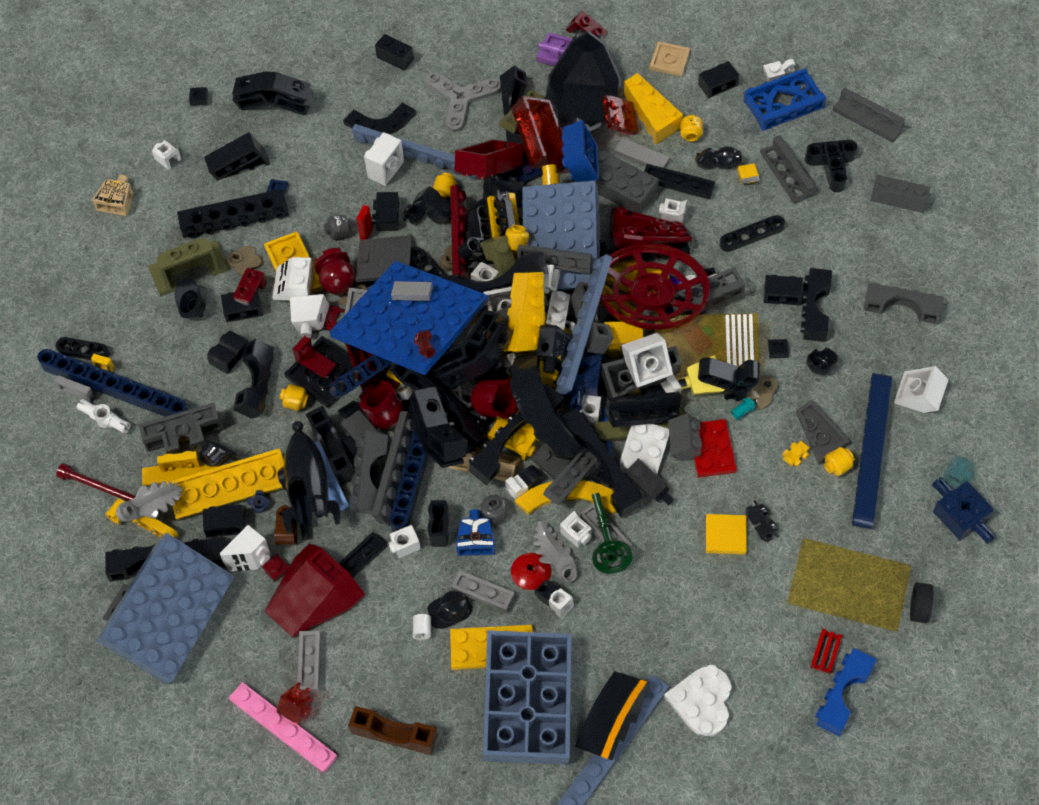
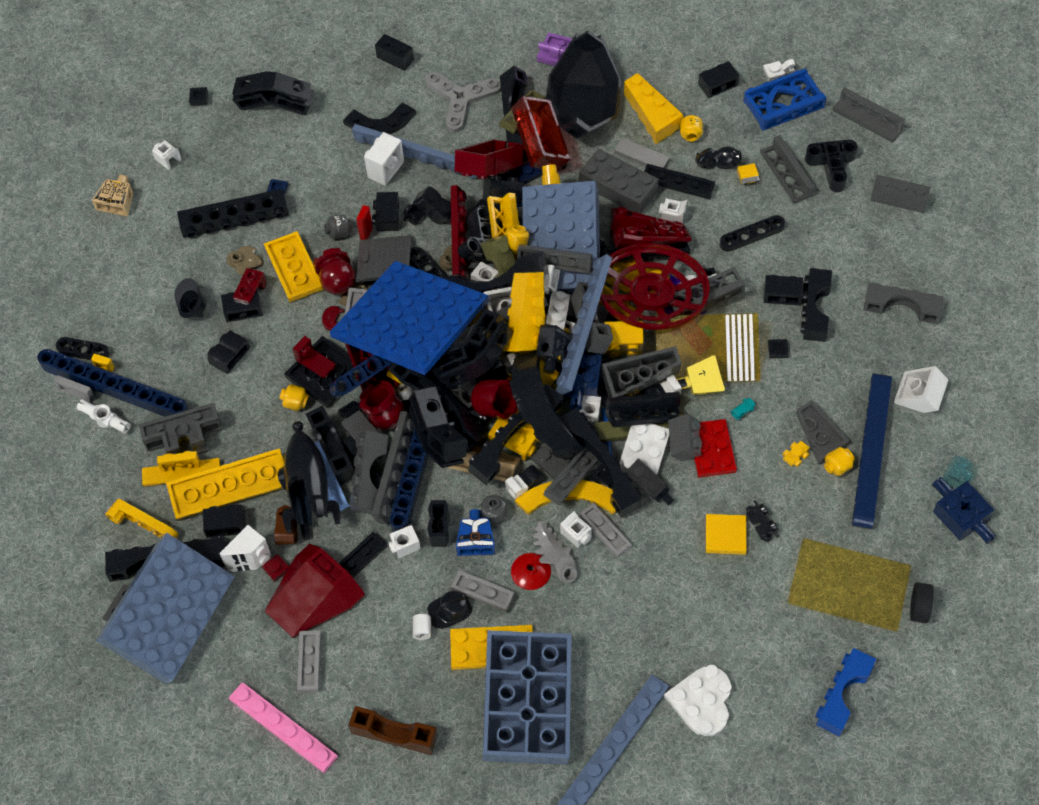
dark red piece [56,463,135,501] -> none
light grey plant [116,481,183,522] -> none
olive windscreen [148,238,229,296] -> none
black piece [201,439,239,467] -> none
black wedge [204,132,270,181] -> none
black arch [233,339,274,418] -> none
dark blue plate [247,490,271,513] -> none
white slope [272,257,314,300] -> none
clear red brick [276,682,313,724] -> none
white torso [290,294,329,338] -> none
light grey tile [391,281,433,301] -> none
clear red arm [414,330,435,358] -> none
yellow head [432,173,458,199] -> none
black hinge [494,190,515,236] -> none
leg [534,580,574,619] -> none
blue brick [561,120,599,182] -> none
dark red bracket [565,10,607,39] -> none
black slope [575,671,649,760] -> none
dark green dish [592,493,633,574] -> none
clear red plate [602,95,639,135] -> none
white slope [621,333,673,387] -> none
tan tile [649,41,691,77] -> none
black beam [698,357,760,401] -> none
dark tan plate [742,376,777,410] -> none
black hair [806,347,838,375] -> none
red tile [810,628,842,674] -> none

